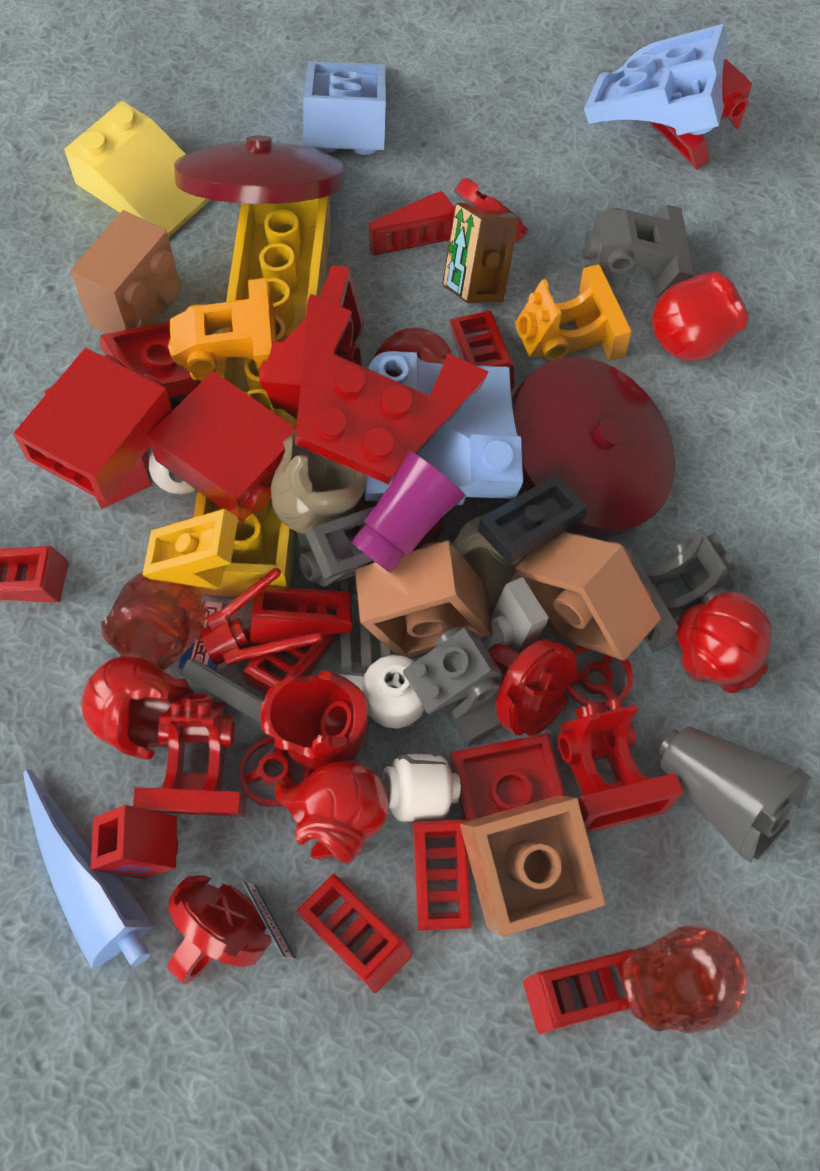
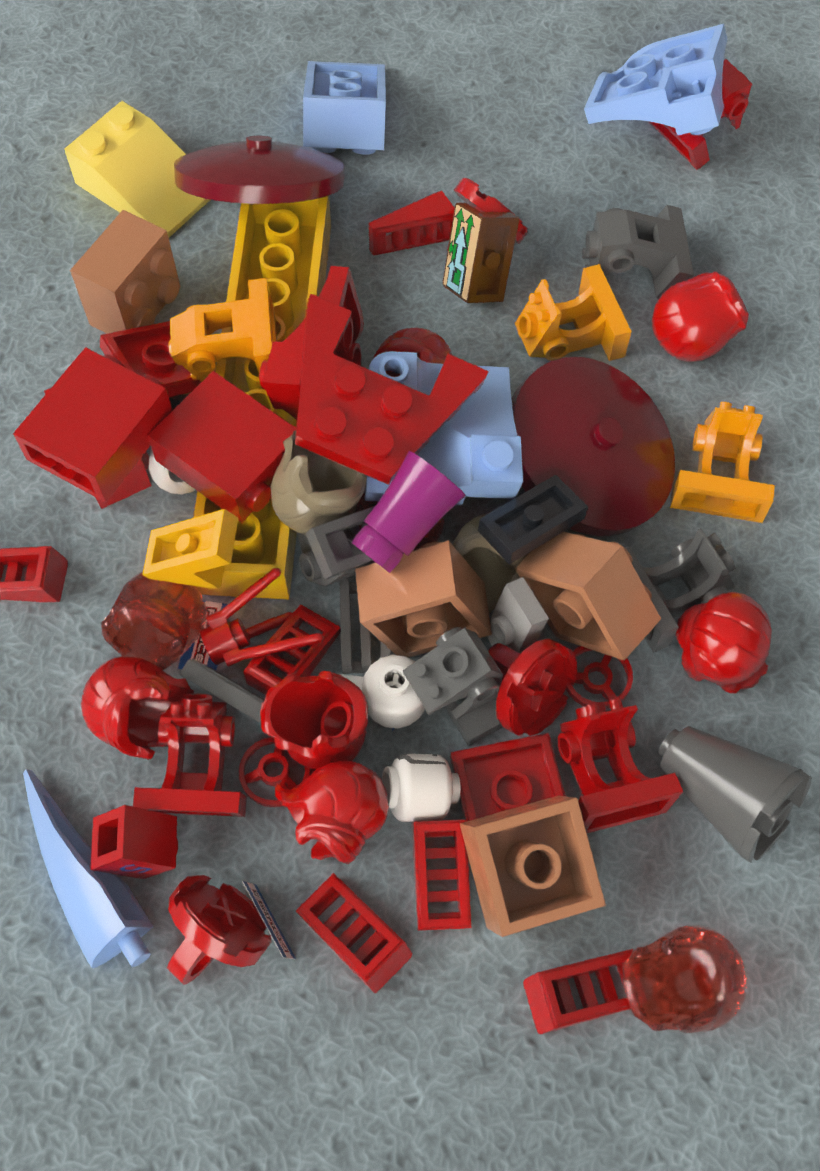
red slope [250,586,352,644] -> none
red slope [450,310,515,391] -> none
none -> light orange tile [670,402,775,523]

